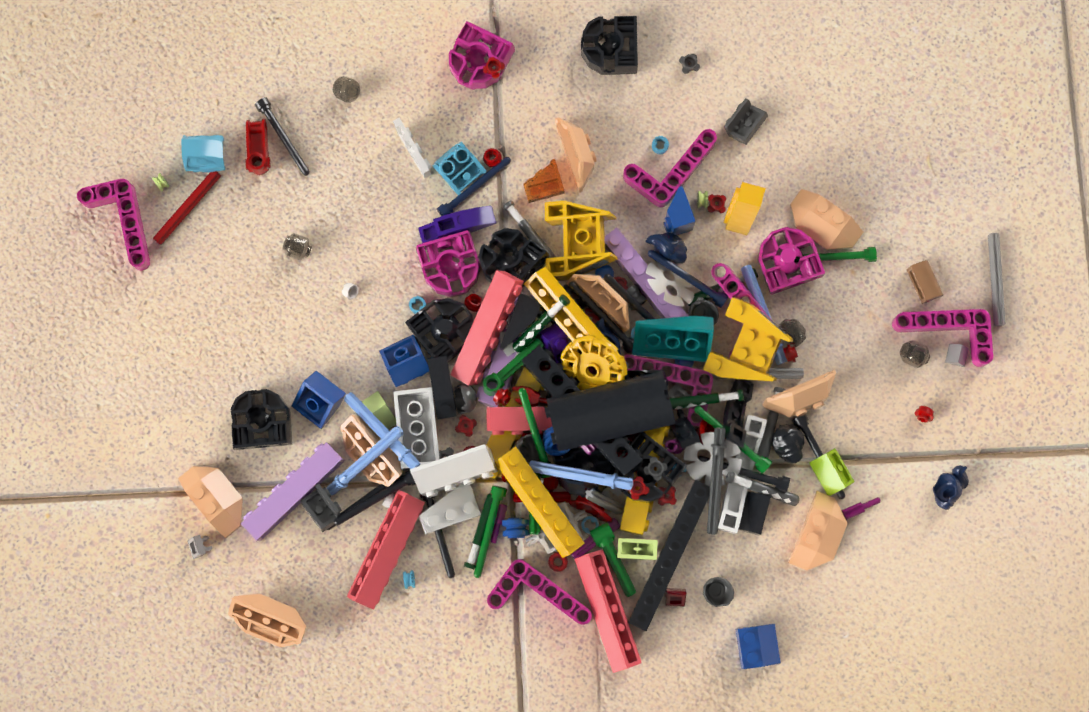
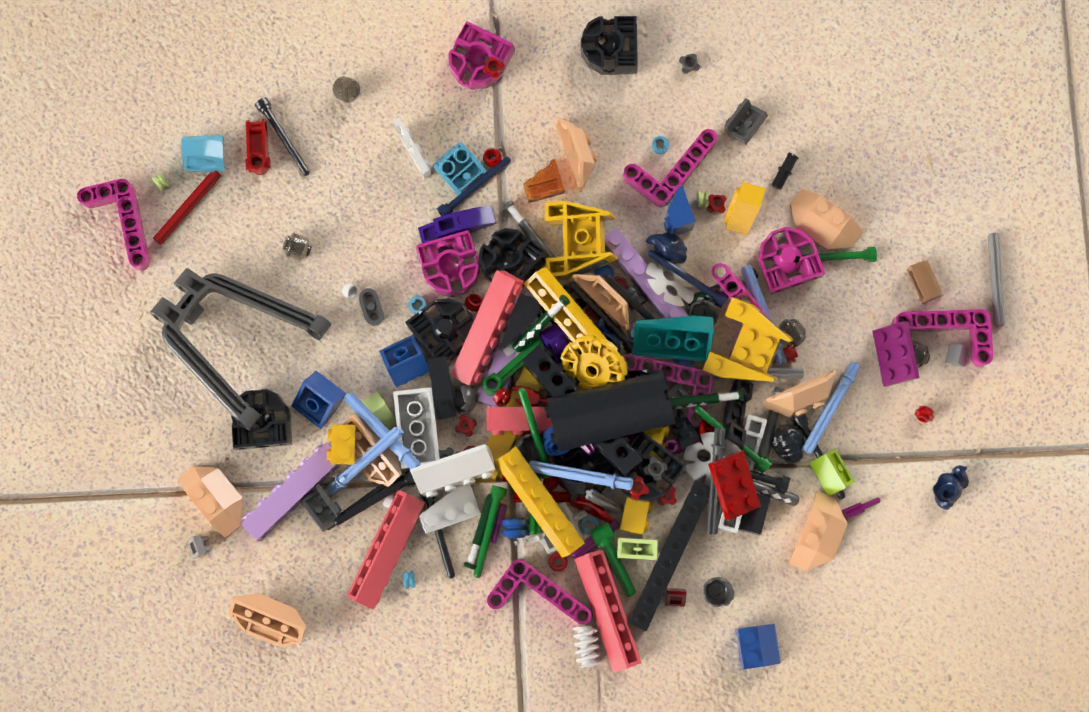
none -> dark grey piece [150,268,331,430]
none -> yellow bracket [327,424,356,465]
none -> dark grey plate [359,288,384,326]
none -> white piece [573,626,601,668]
none -> red plate [708,451,761,520]
none -> black axle [772,152,799,190]
none -> light blue axle [802,362,860,454]
none -> magenta plate [872,321,920,387]

